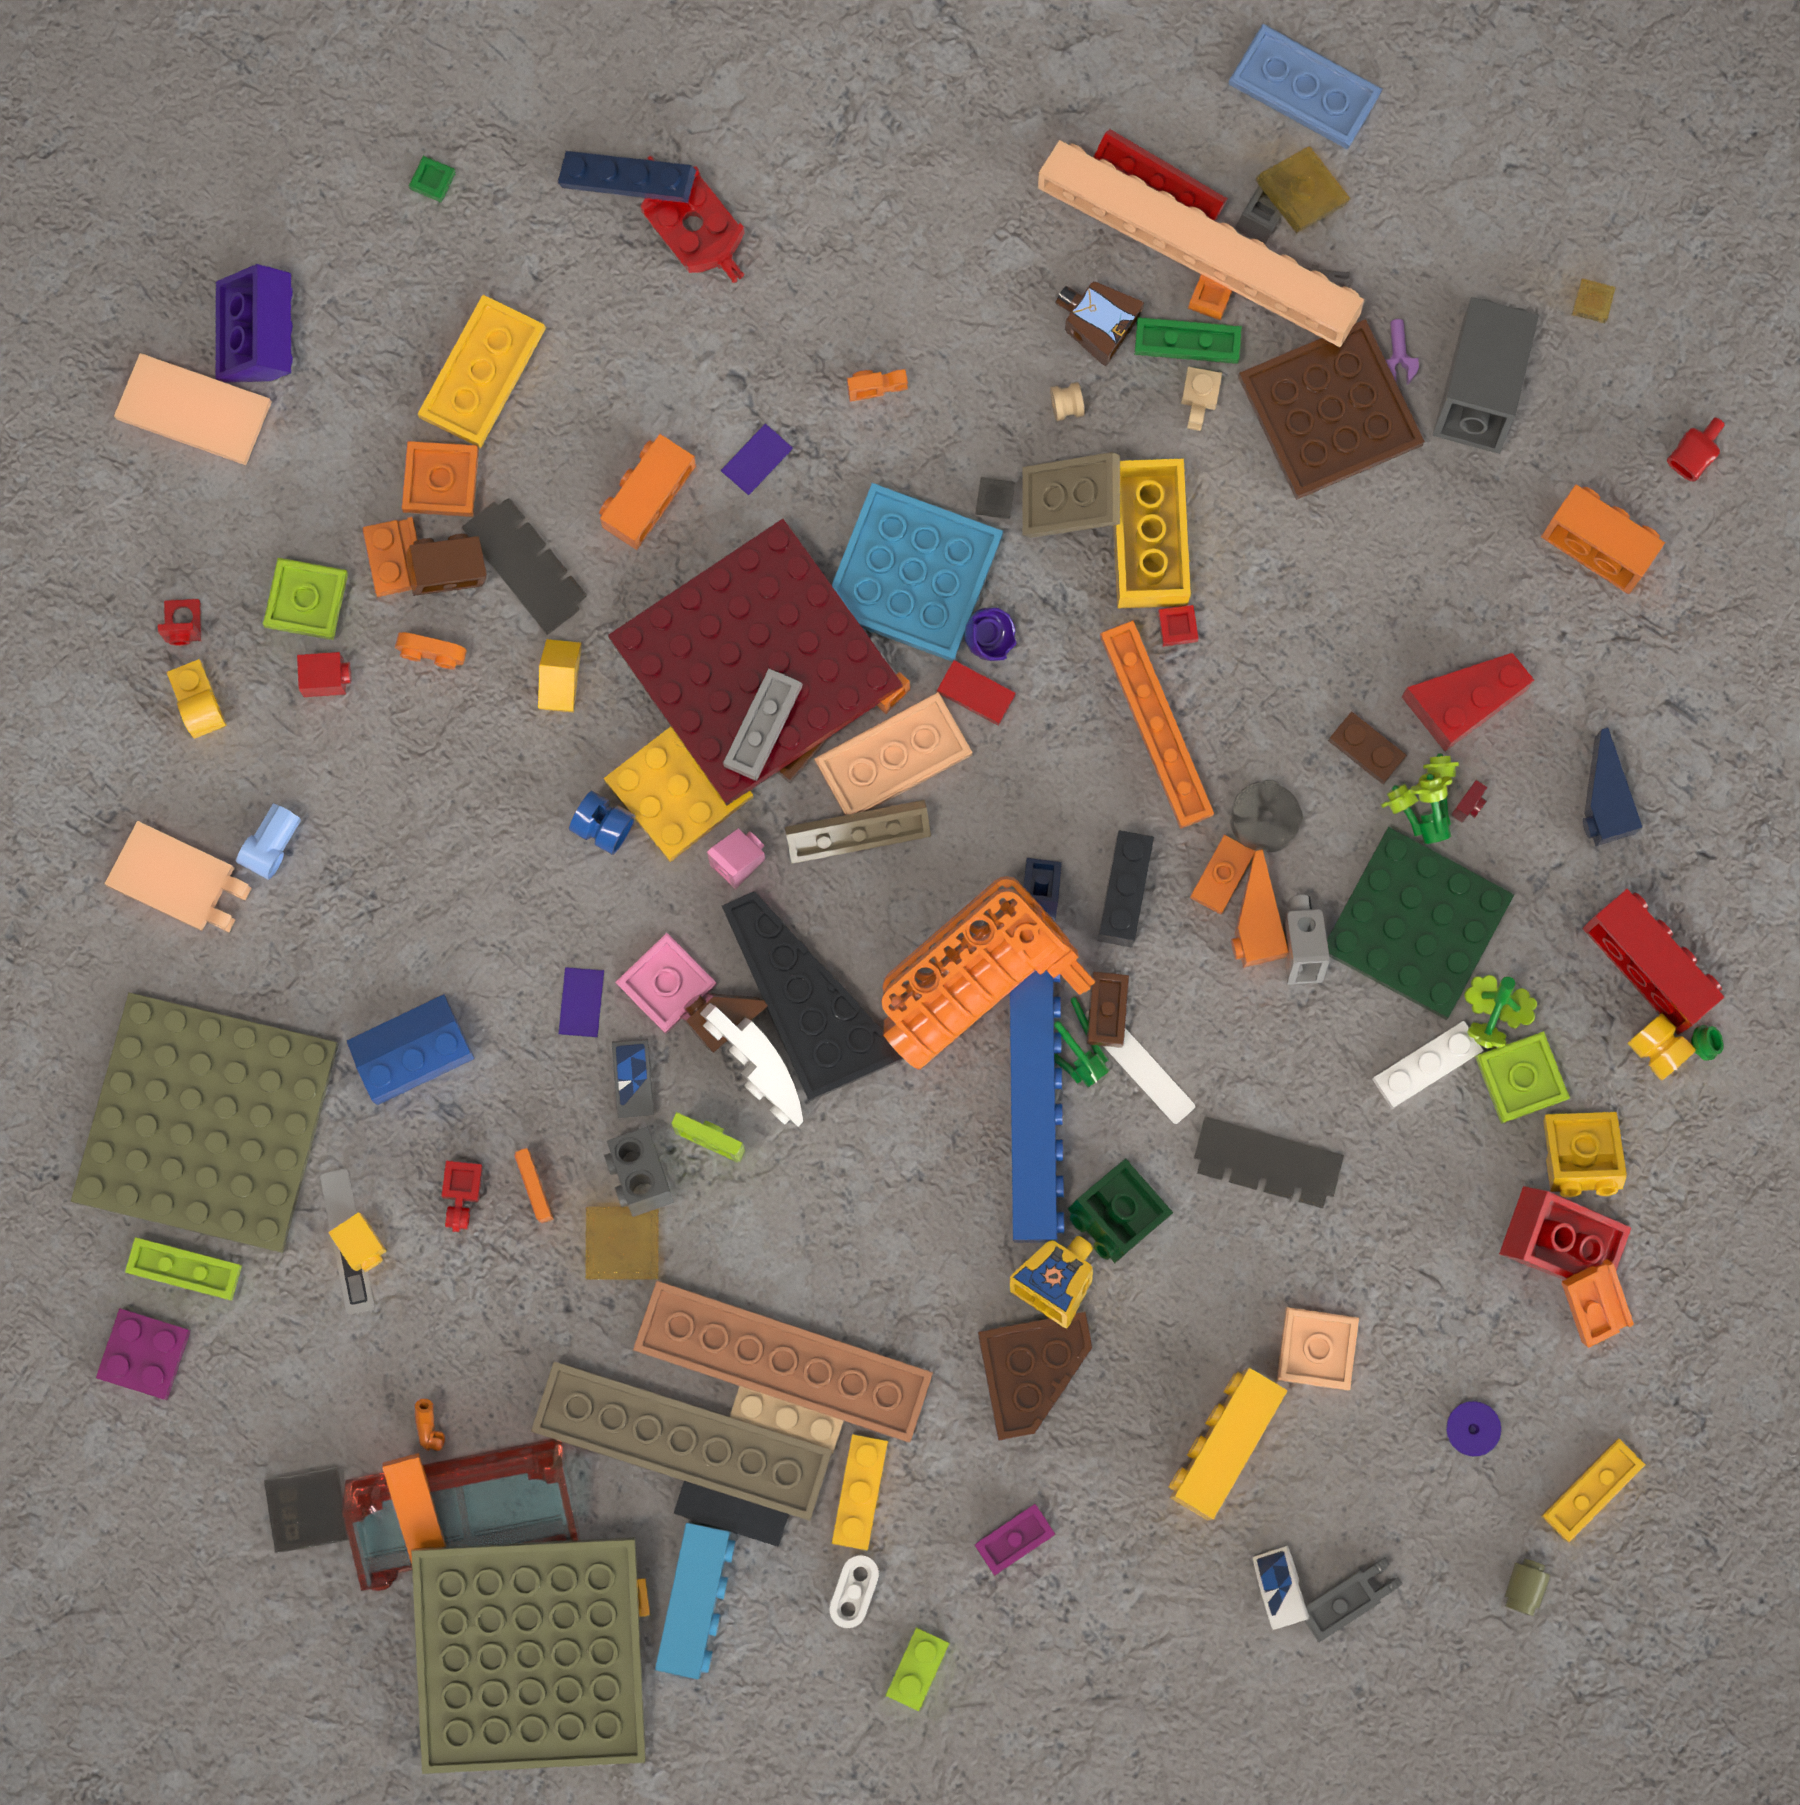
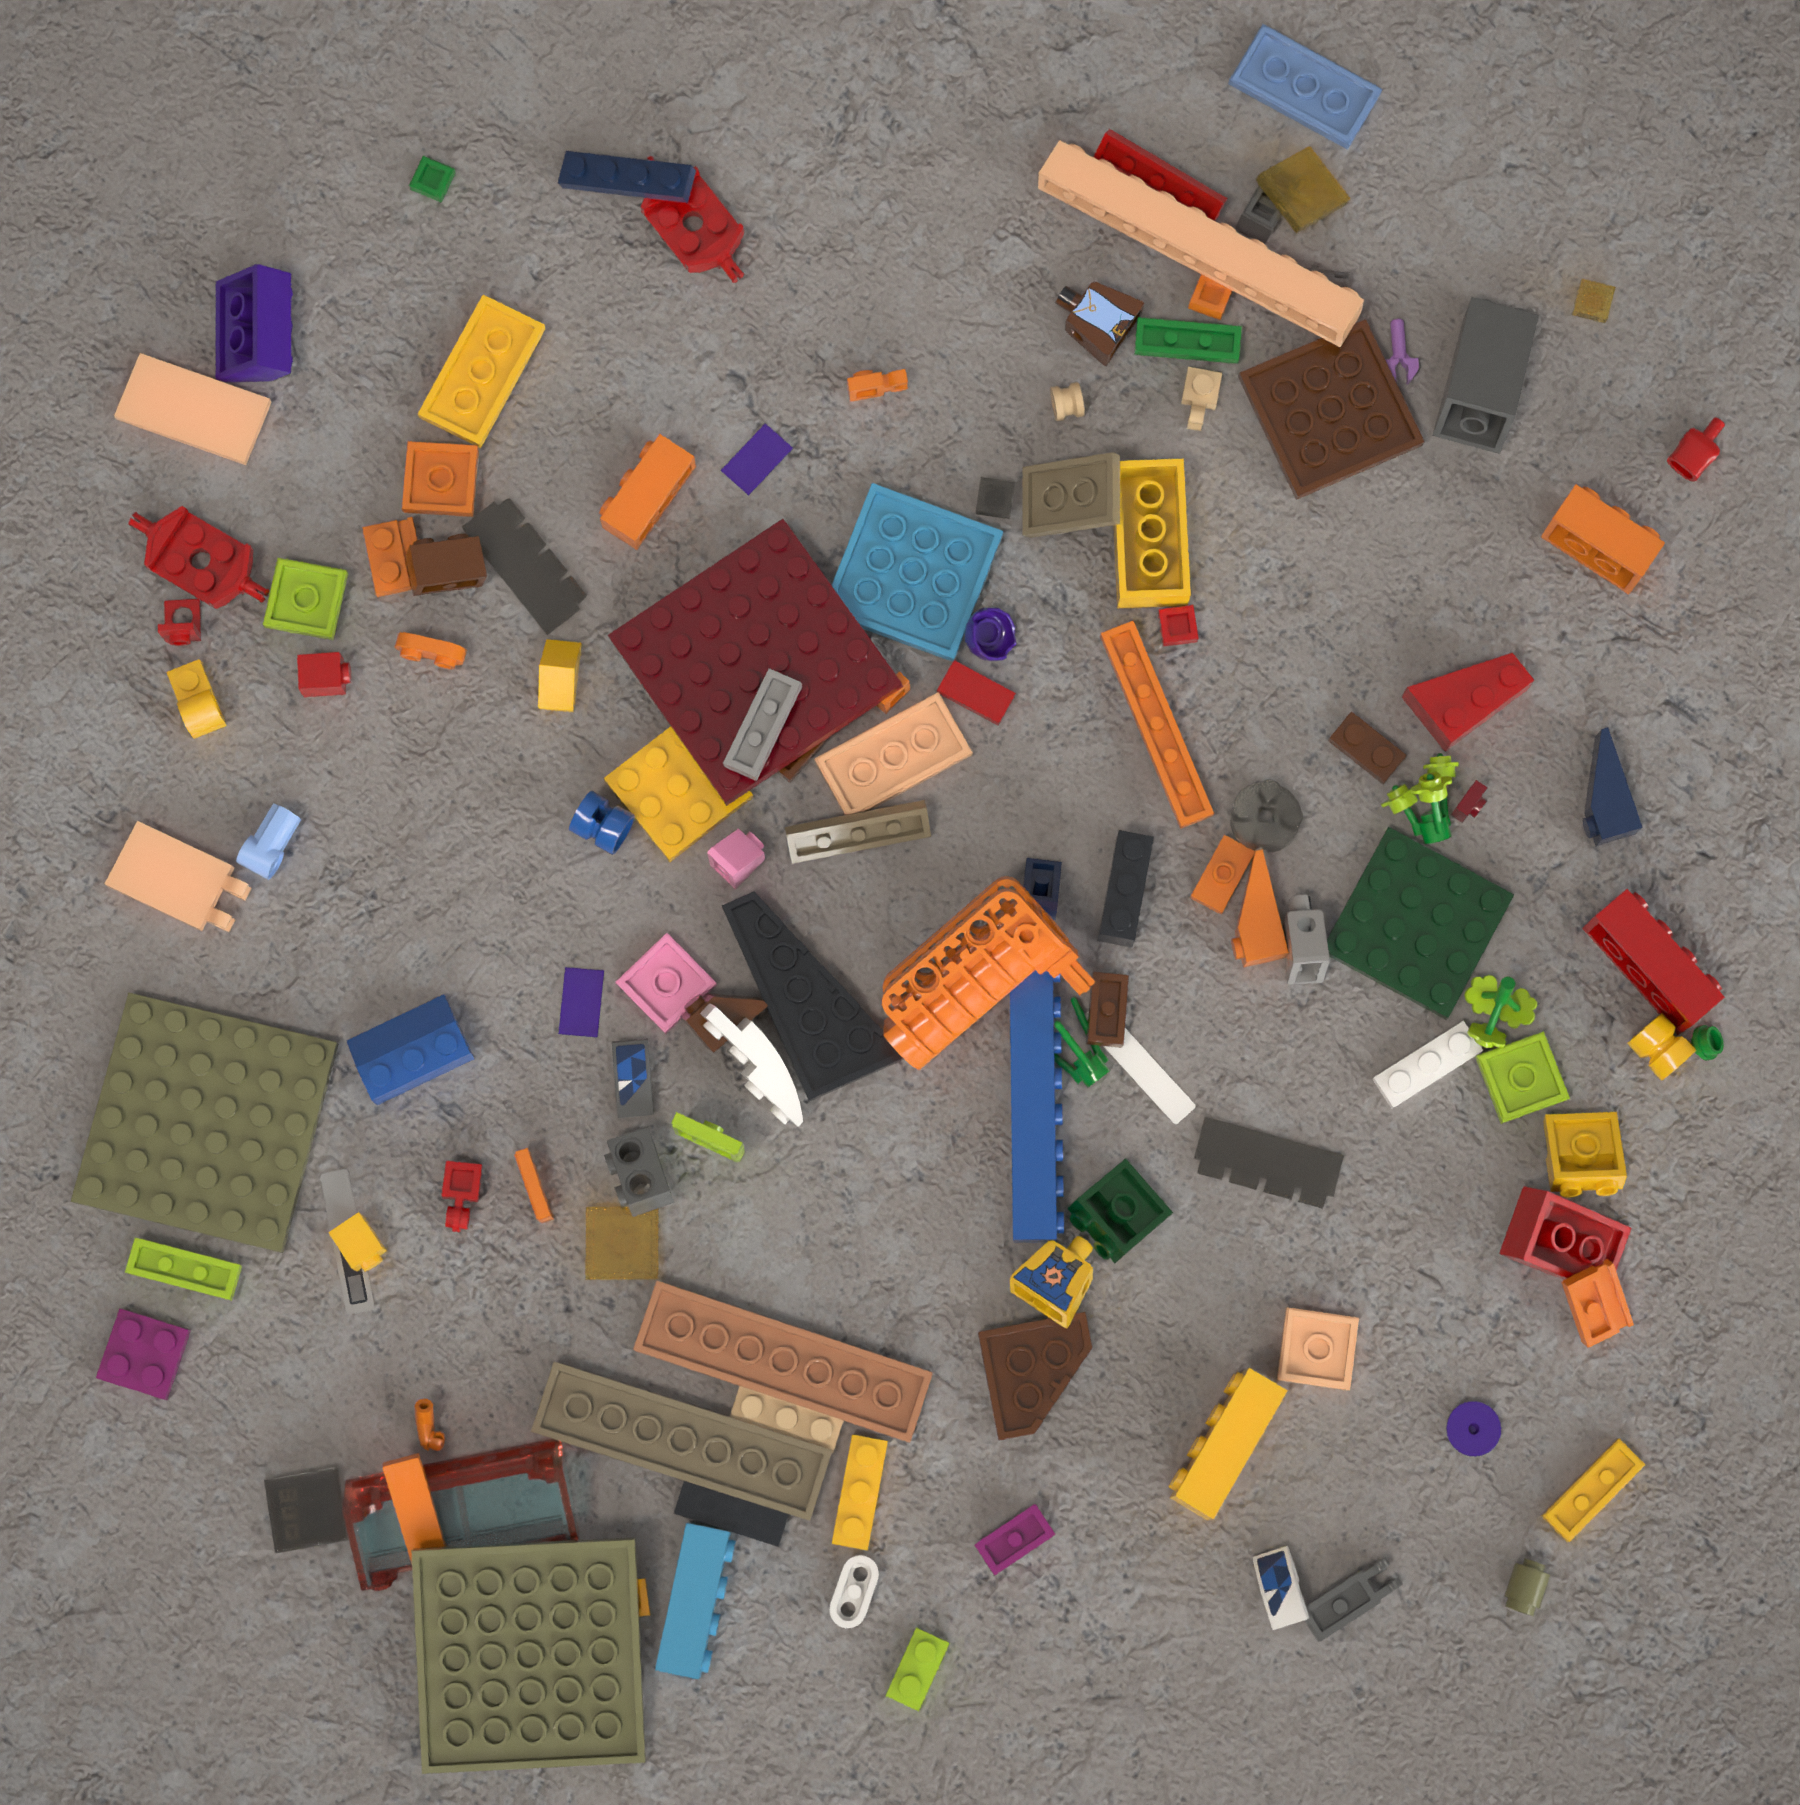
none -> red plate [128,506,269,609]

